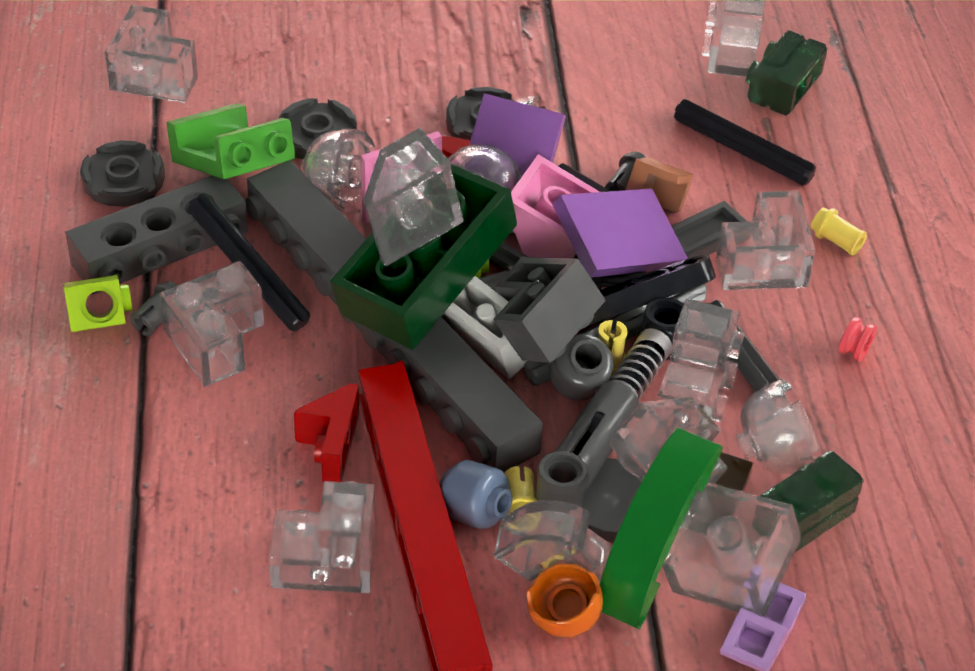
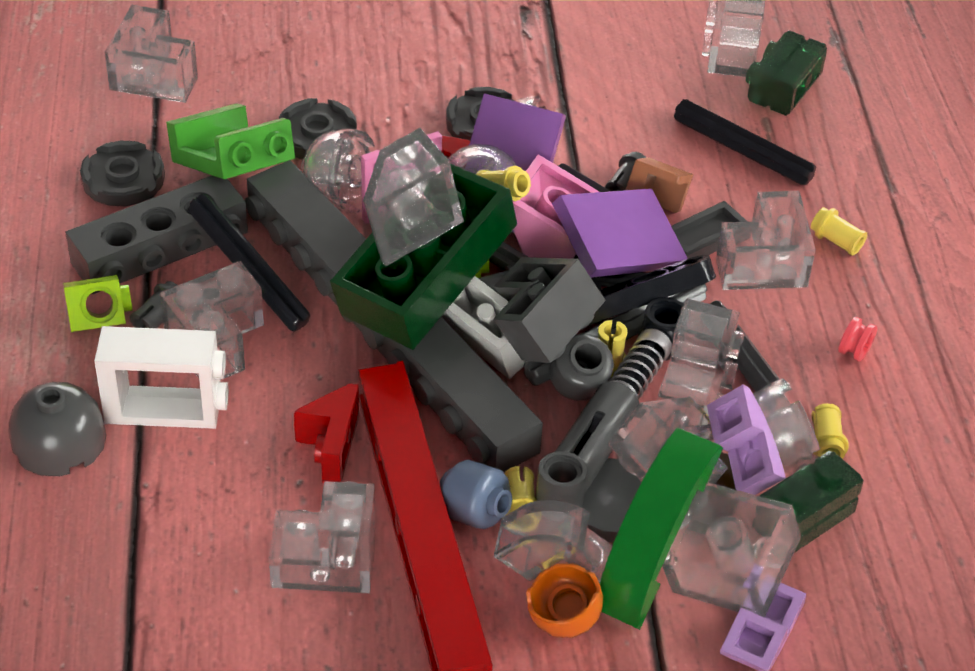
none -> dark grey cylinder [8,382,106,477]
none -> white window [94,326,229,429]
none -> light yellow pin [476,166,531,201]
none -> lavender slope [707,384,786,498]
none -> light yellow pin [811,403,849,464]

